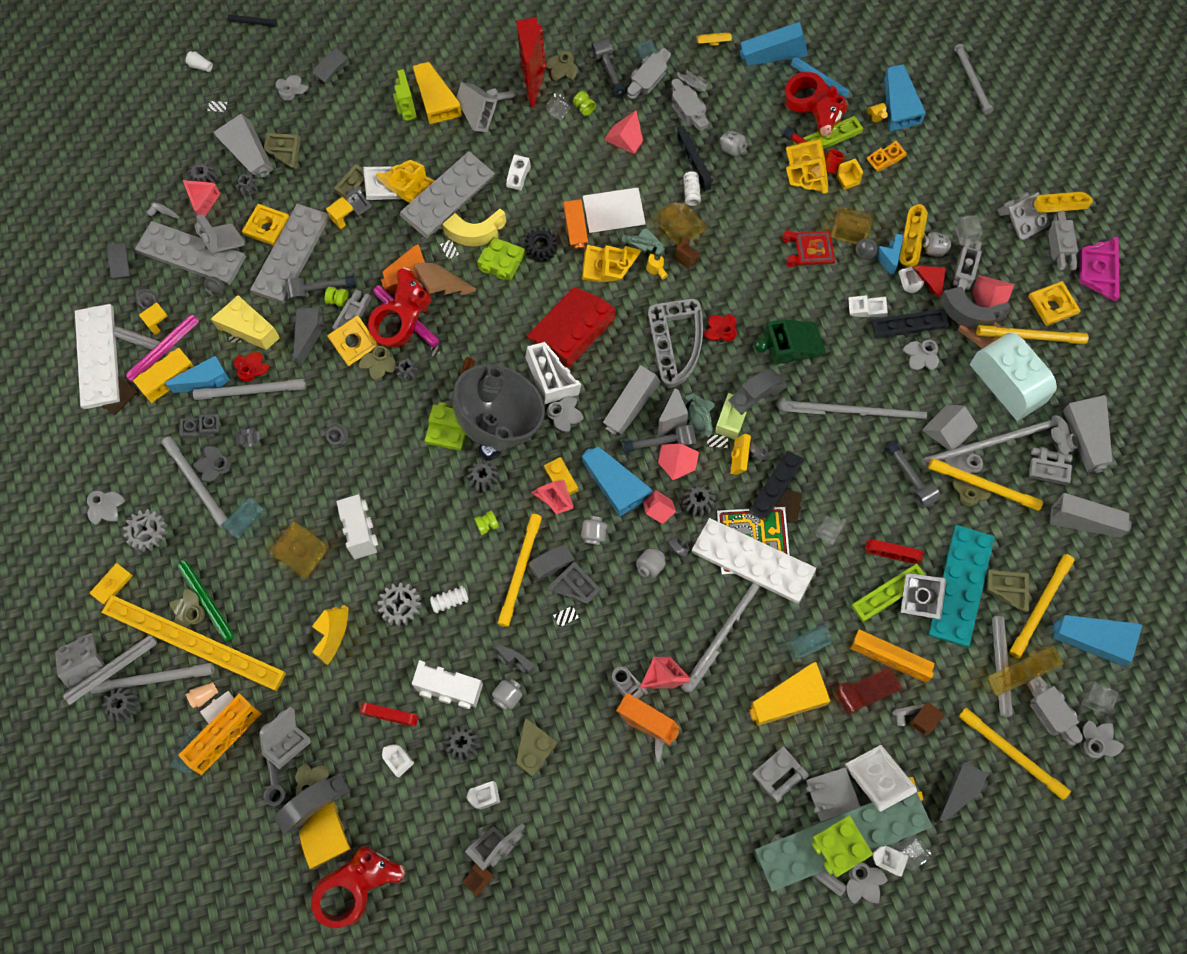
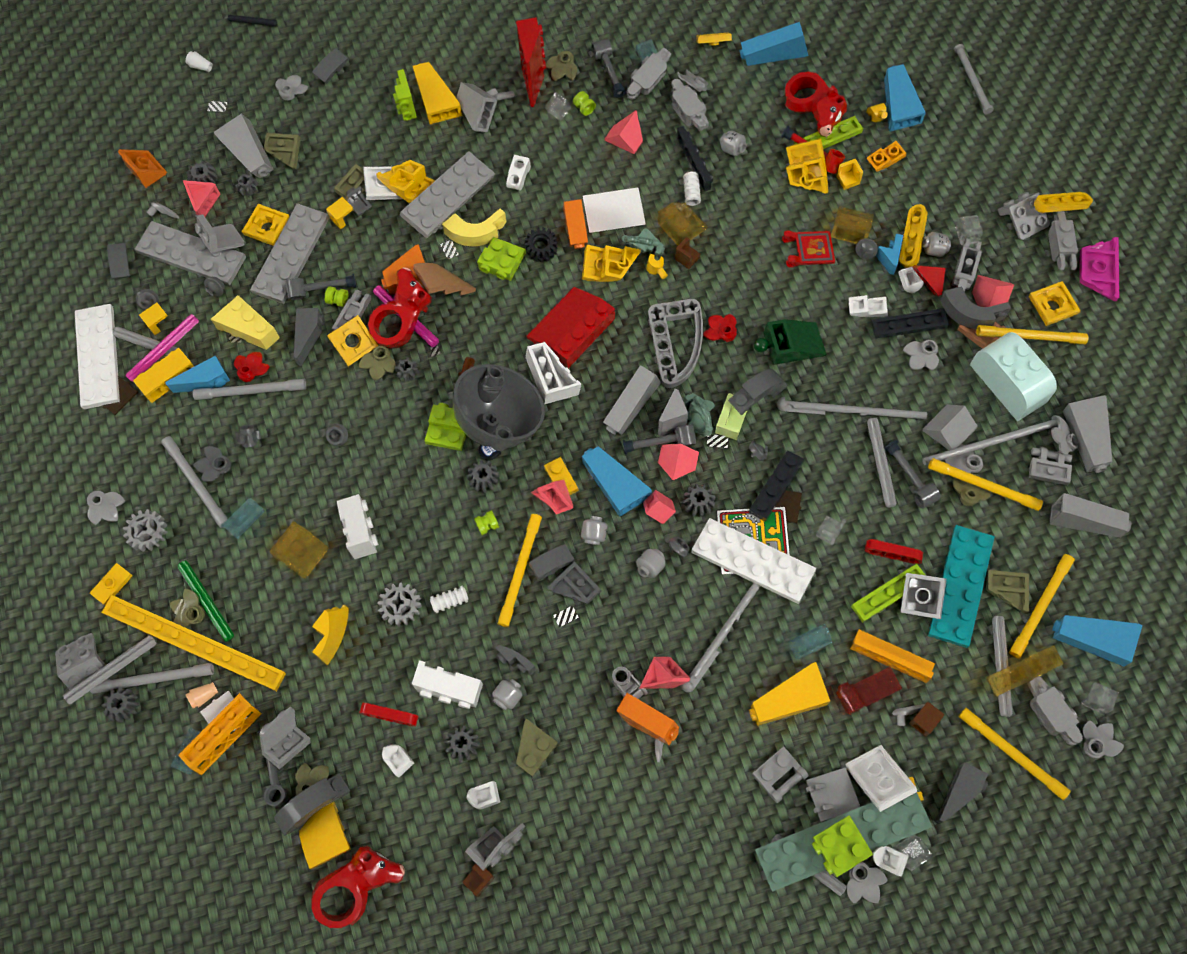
dark grey slope [180,414,219,439] -> none
light grey plate [547,397,584,432] -> none
yellow plate [730,434,751,475] -> none
dark azure axle [791,57,849,98] -> none
none -> orange slope [118,149,167,188]
none -> light grey axle [867,418,897,508]

